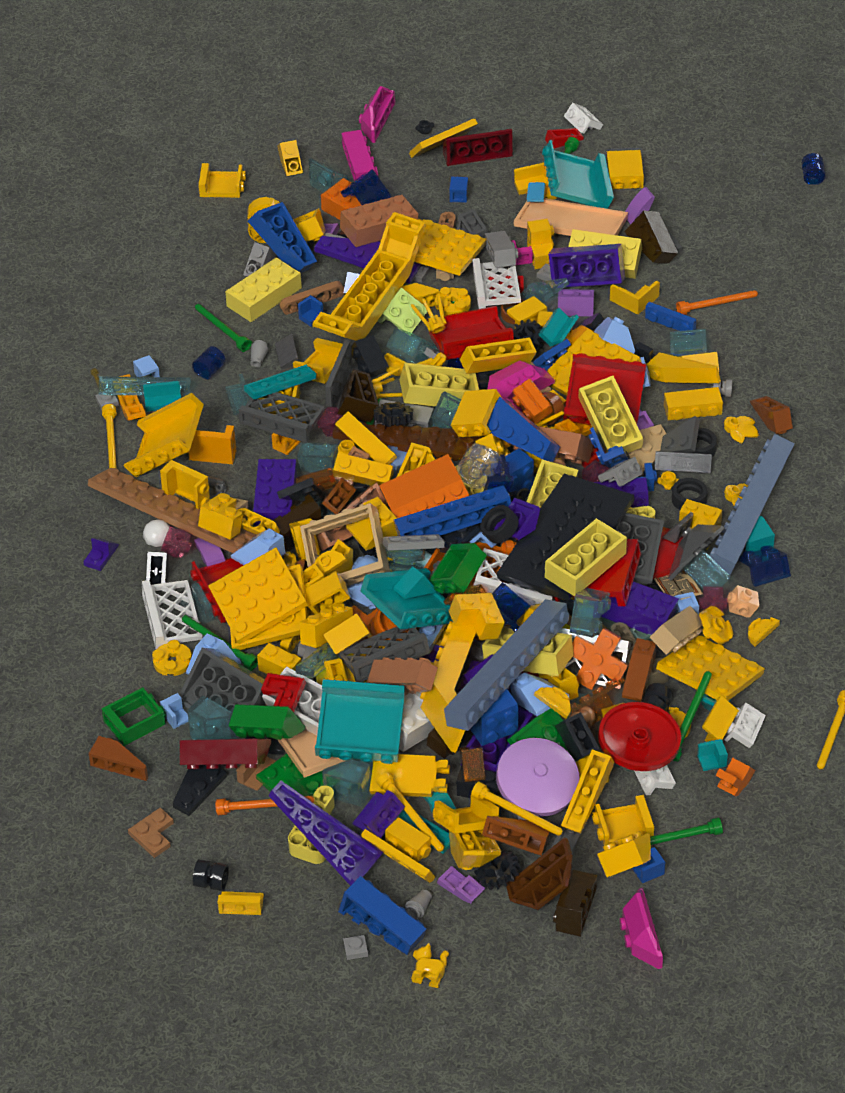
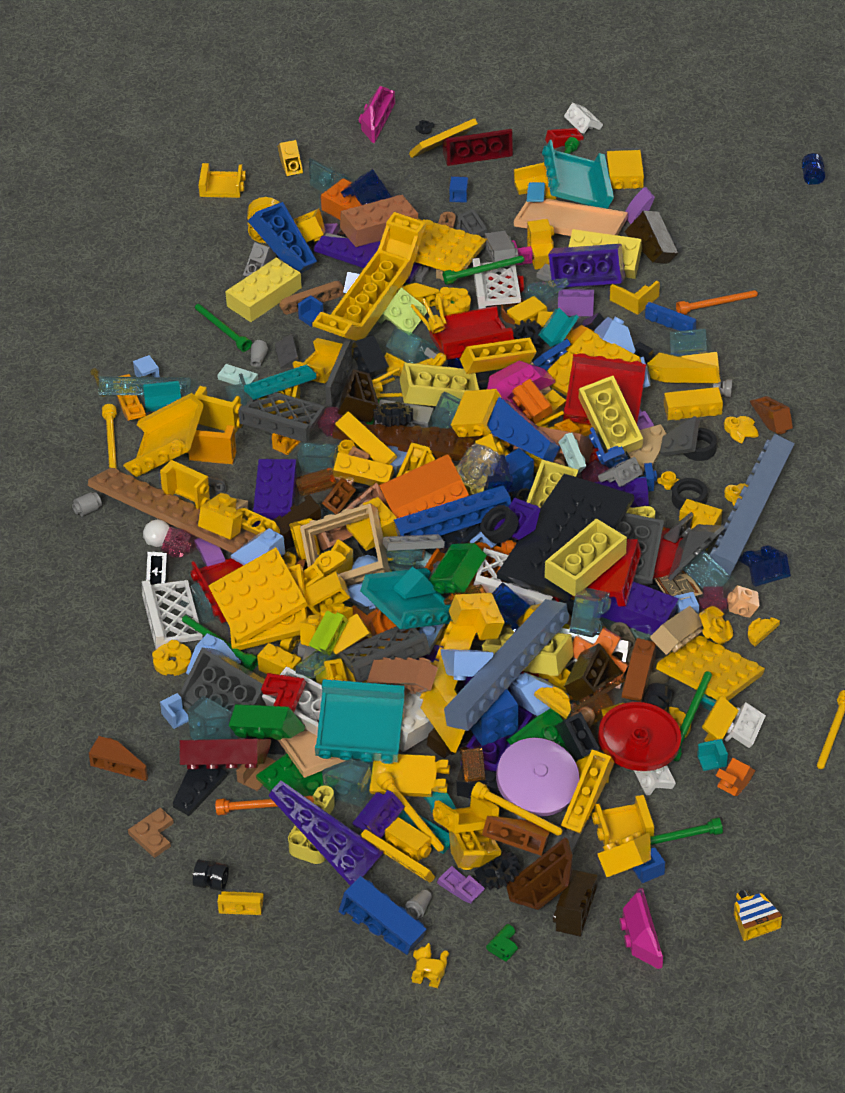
dark purple slope [83,538,119,571] -> none
light grey plate [95,390,119,410] -> none
green window [101,687,166,746] -> none
clear blue wheel [192,346,226,380] -> none
black wing [277,477,327,502] -> none
dark pink brick [341,130,378,185] -> none
light grey plate [343,935,368,960] -> none
dark orange helmet [542,392,564,425] -> none
plate [654,451,712,473] -> none
teal slope [746,516,775,555] -> none
none -> light grey brick [72,492,102,517]
none -> yellow panel [194,386,243,433]
none -> light aqua plate [218,364,258,387]
none -> lime panel [309,611,348,656]
none -> light blue slope [441,649,493,680]
none -> green piece [442,256,524,285]
none -> green piece [486,924,518,962]
none -> light aqua plate [558,433,586,474]
none -> dark brown wedge [564,643,623,701]
none -> torso [734,890,782,941]

